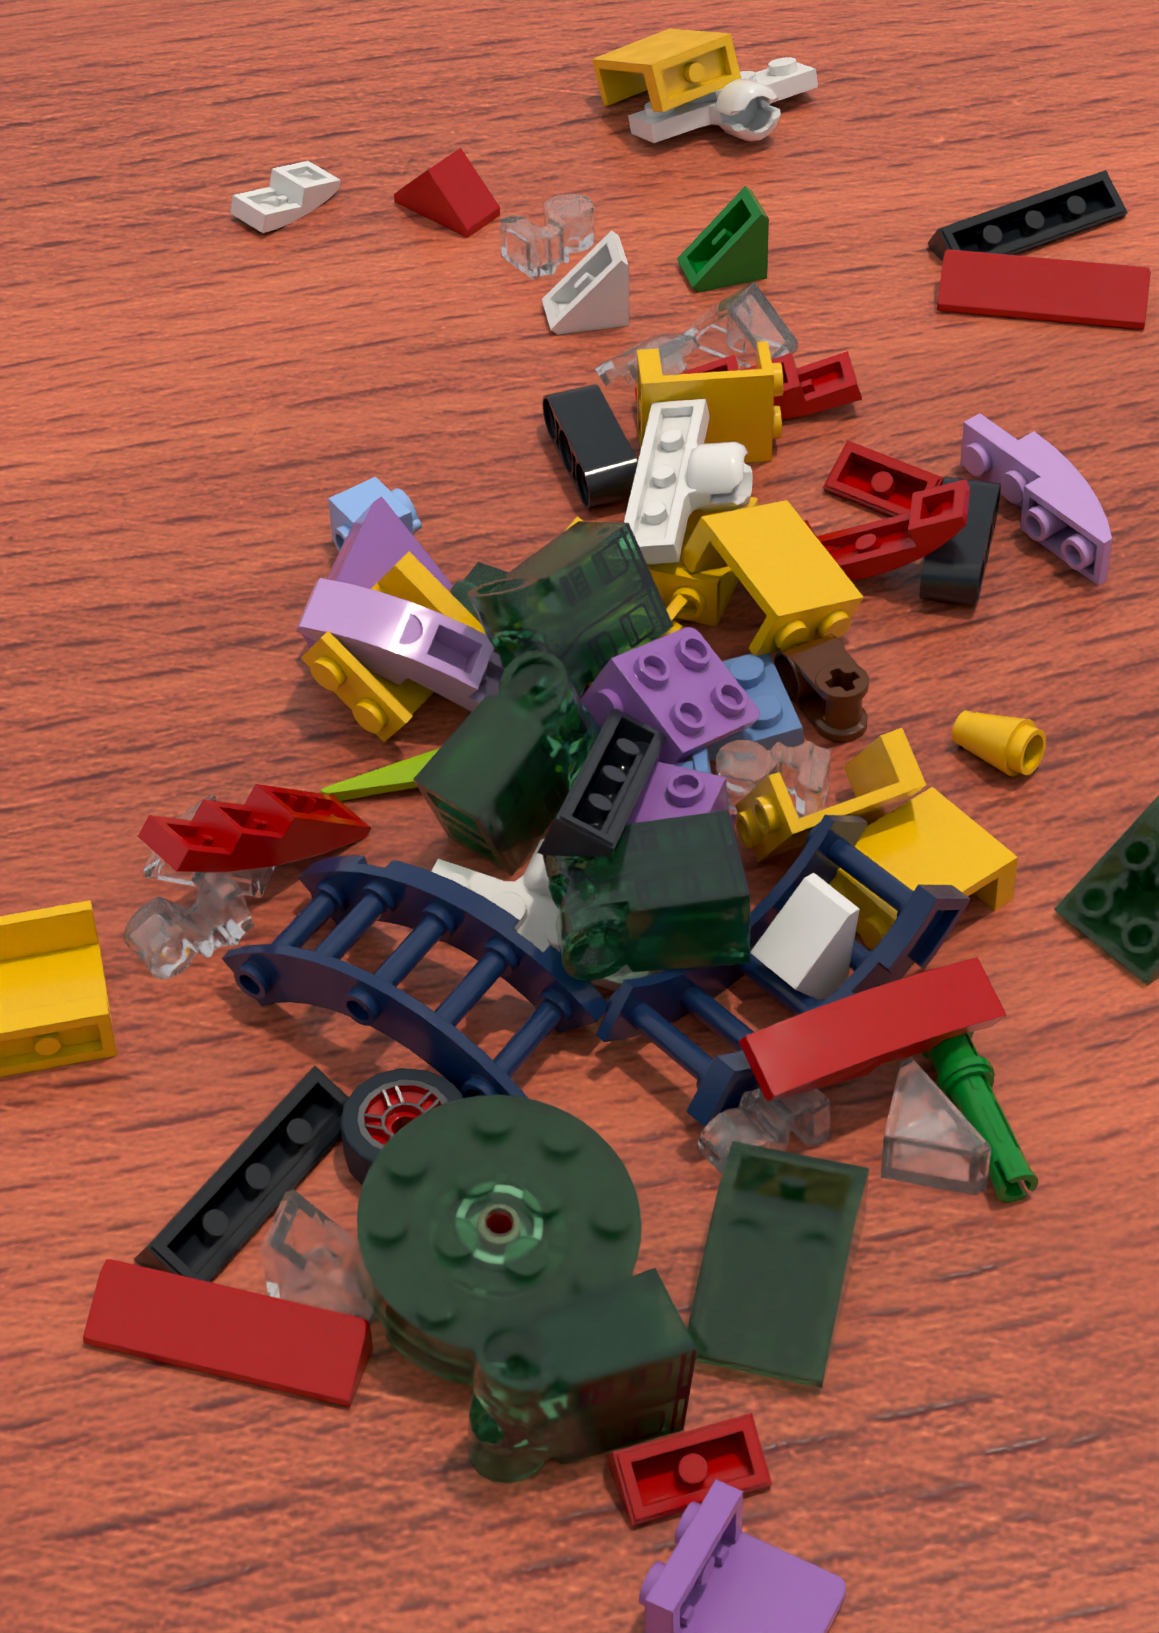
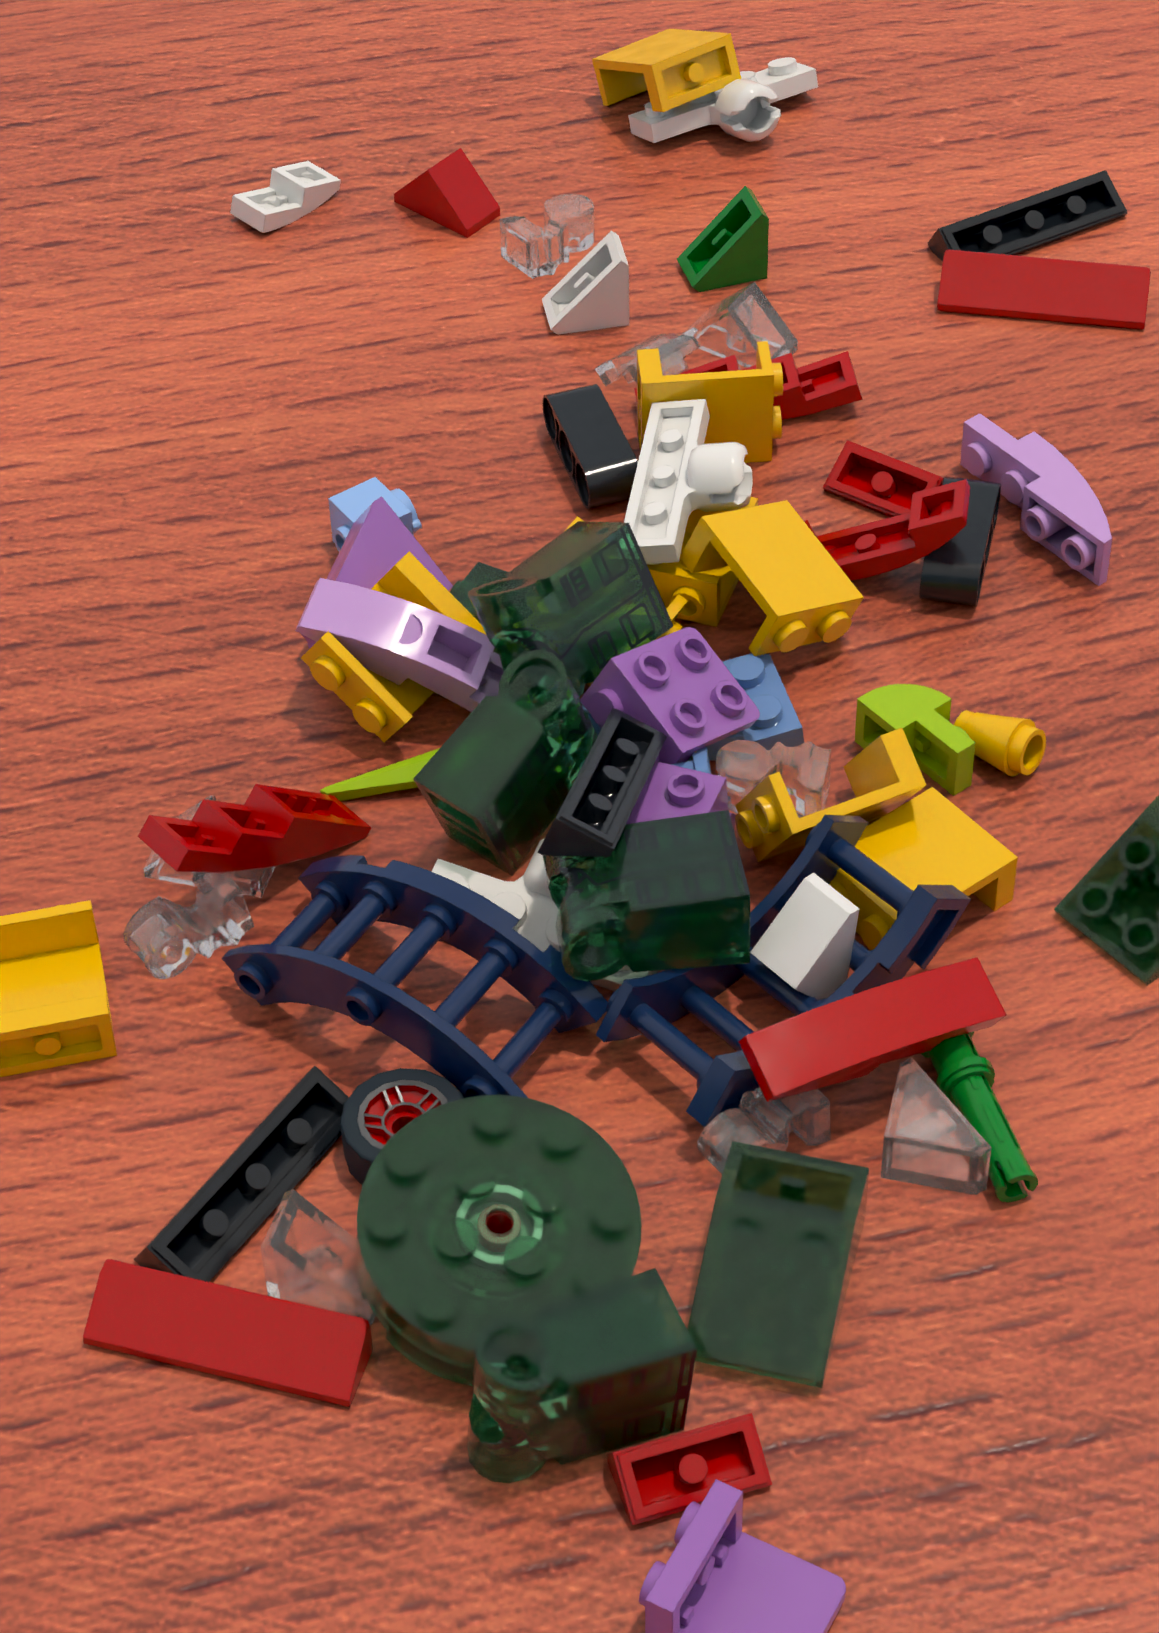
reddish brown piece [774,634,869,742] -> none
none -> lime brick [855,684,976,796]

